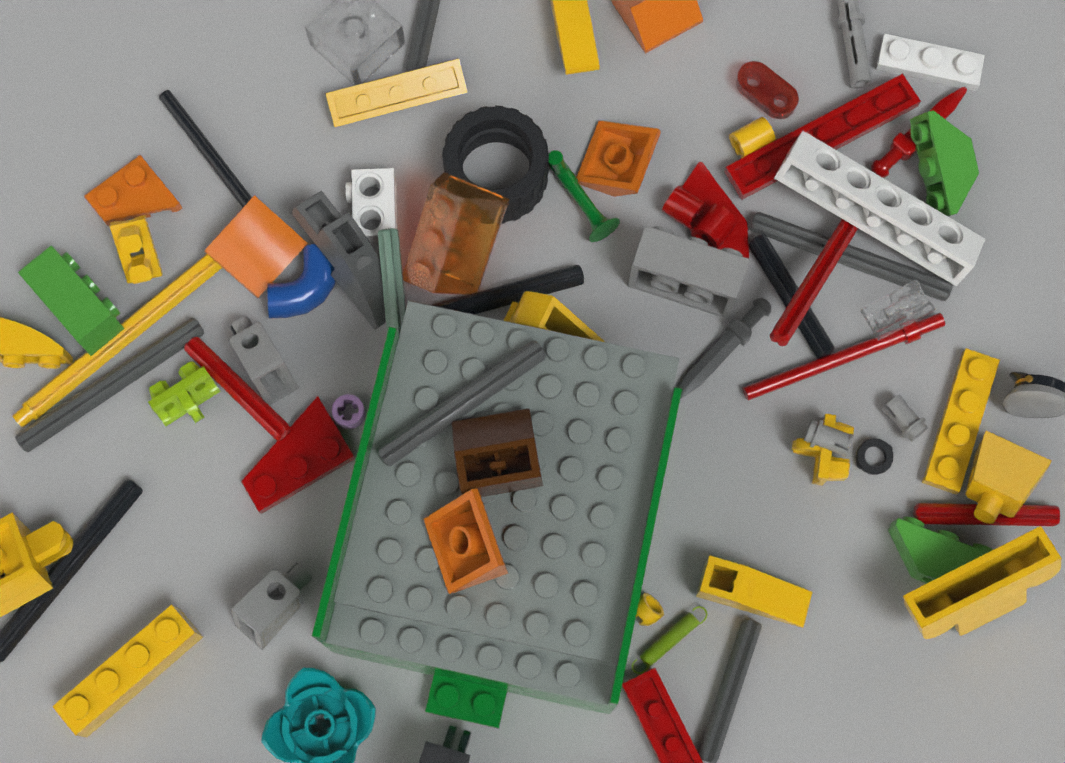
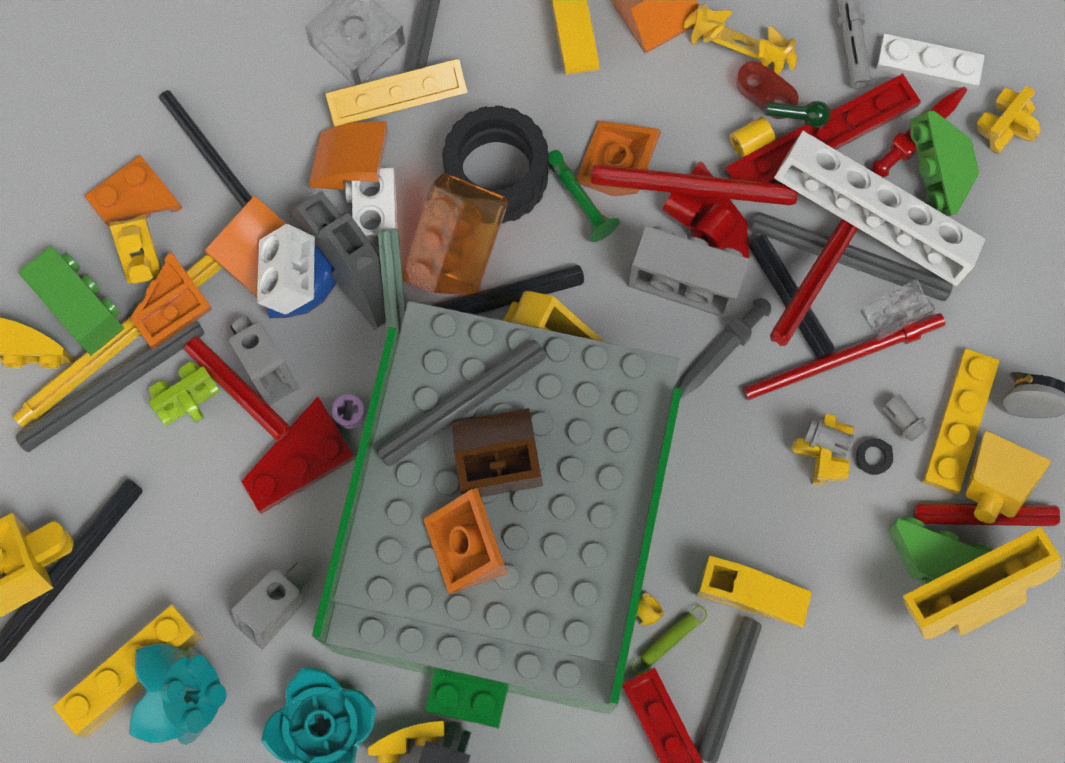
none -> teal brick [129,644,227,745]
none -> orange wing [130,252,212,350]
none -> white brick [257,224,315,315]
none -> orange slope [309,121,388,190]
none -> yellow slope [368,721,446,763]
none -> red axle [590,164,798,206]
none -> yellow piece [683,3,797,77]
none -> dark green bar [764,101,831,129]
none -> yellow hips [977,86,1041,154]

